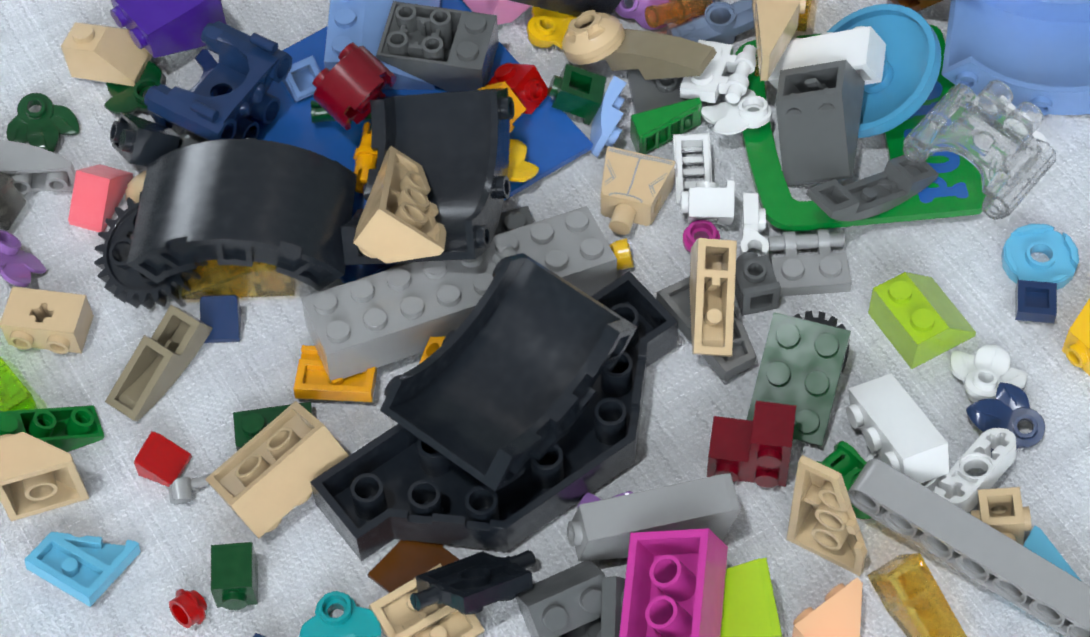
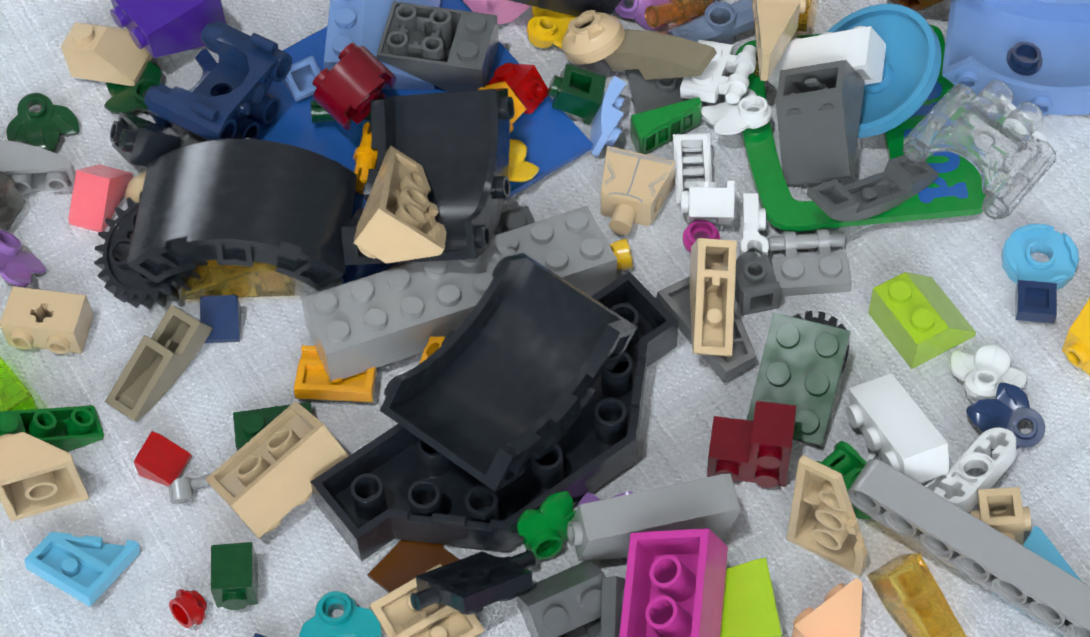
none -> green plate [517,491,577,560]
none -> dark blue plate [1007,42,1043,75]

